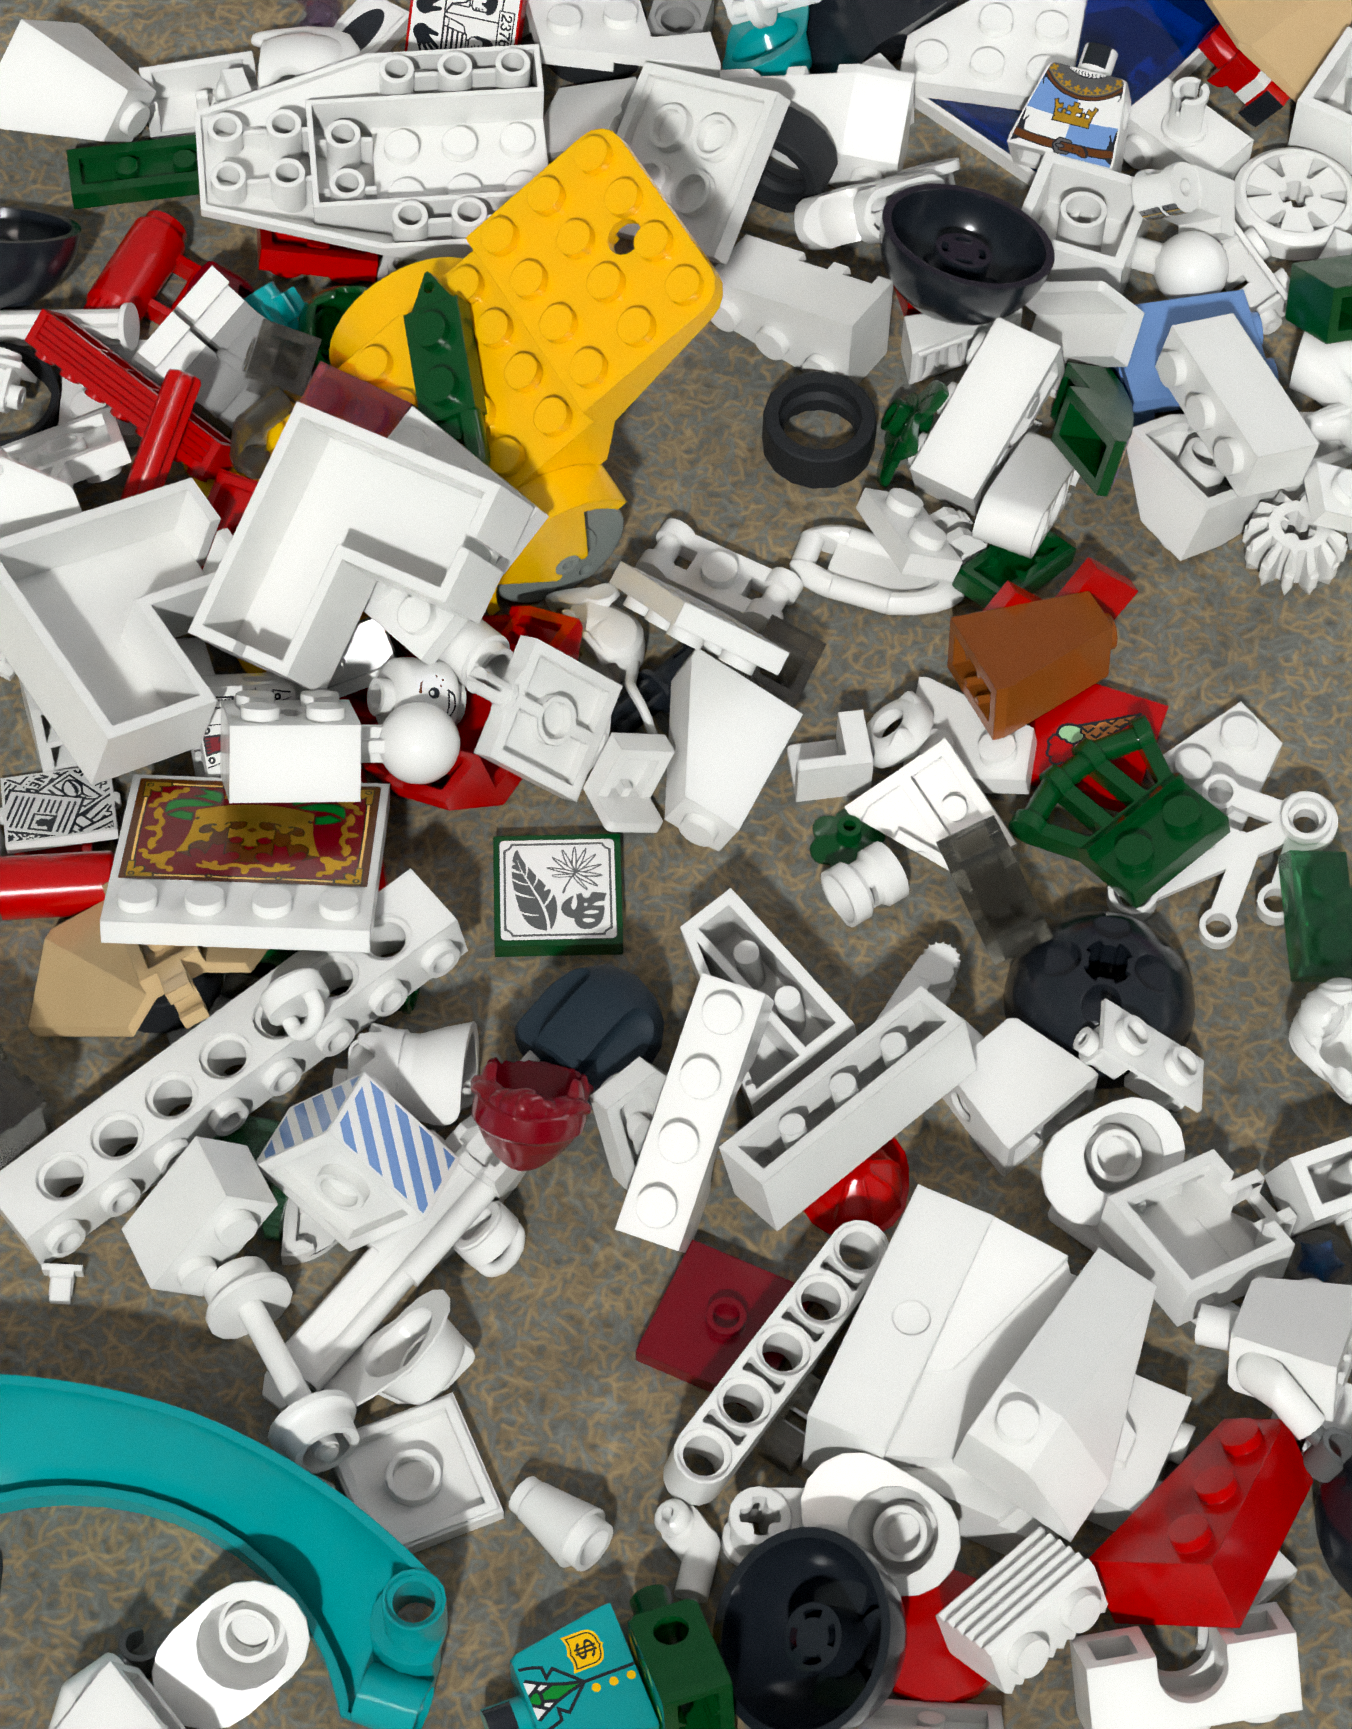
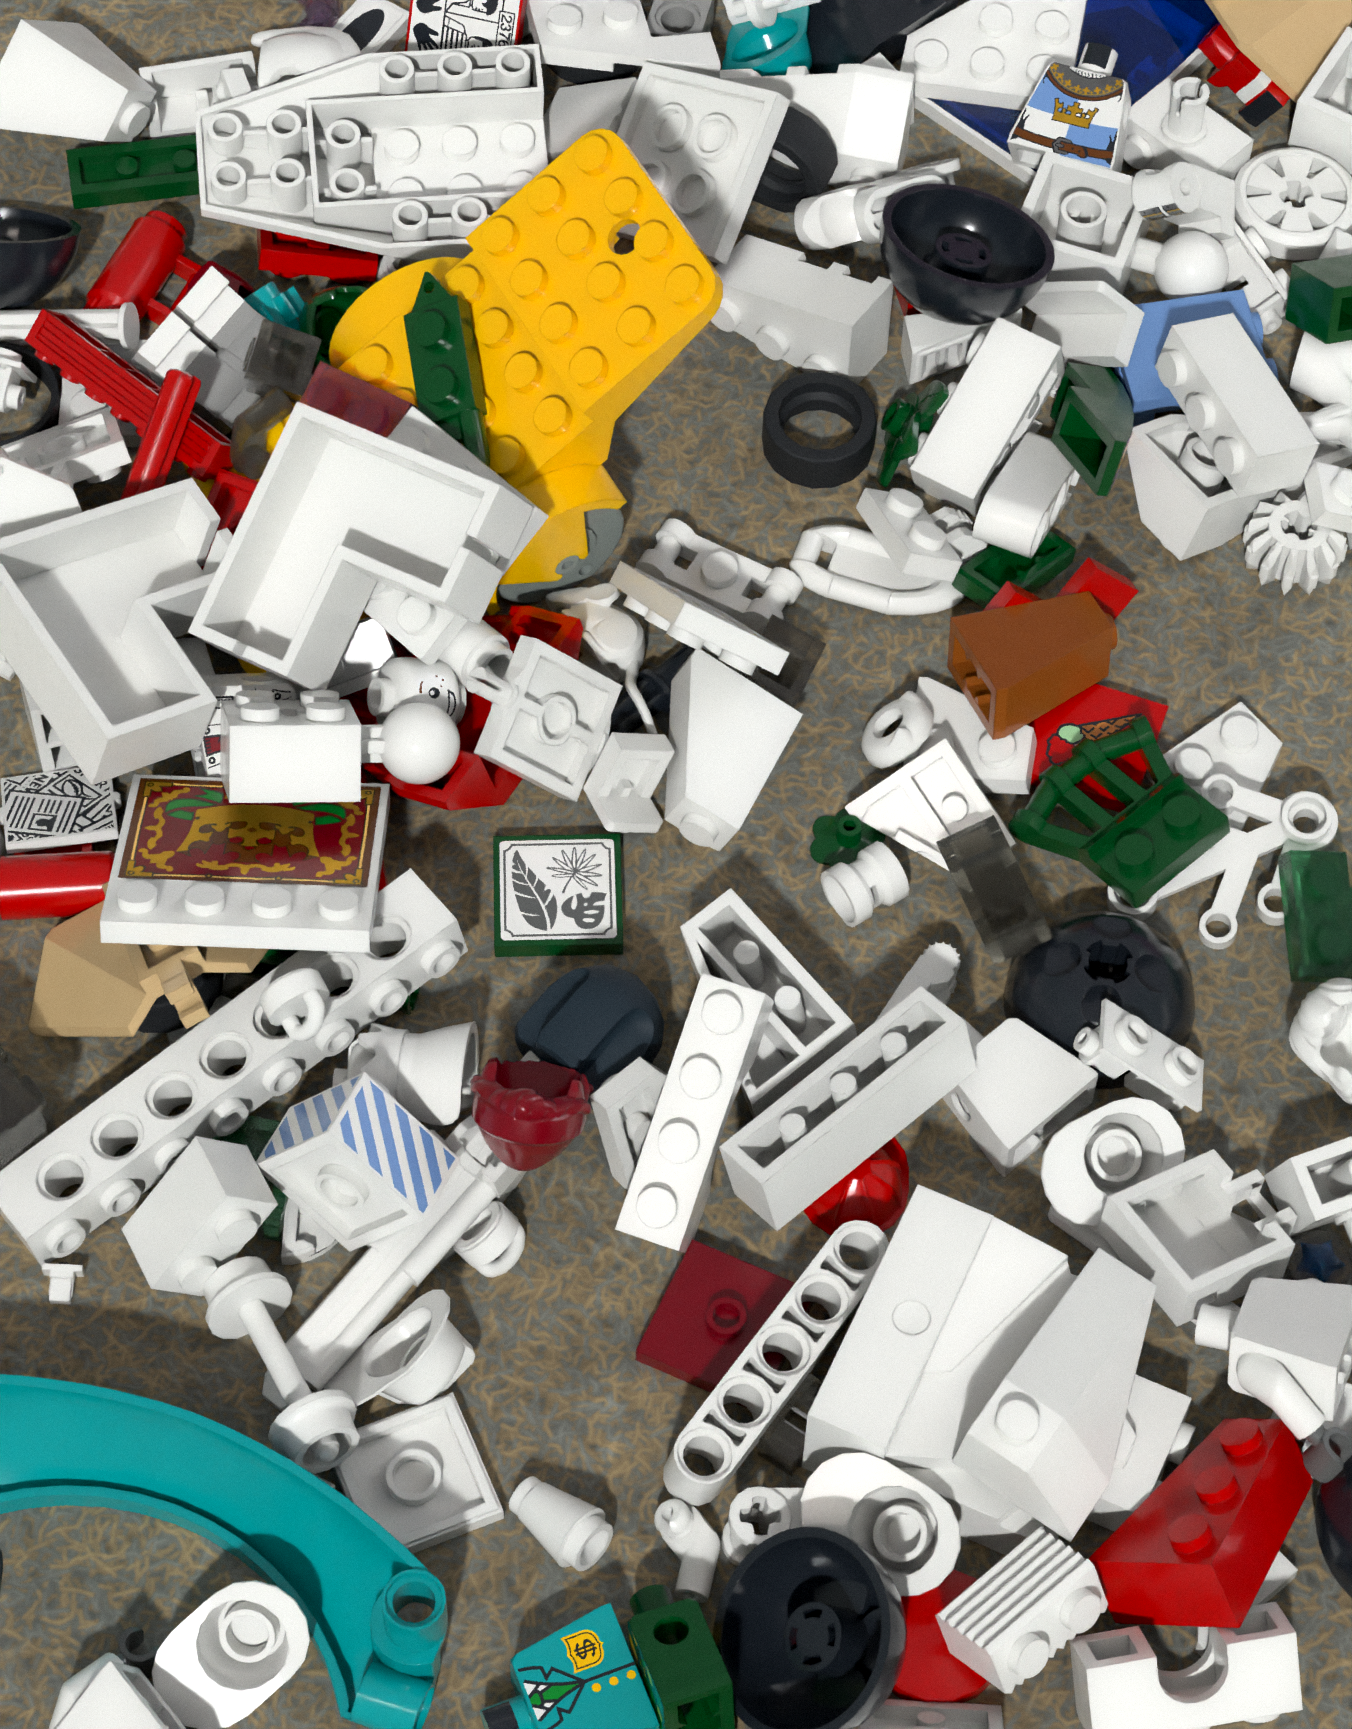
white panel [787,709,874,802] -> none

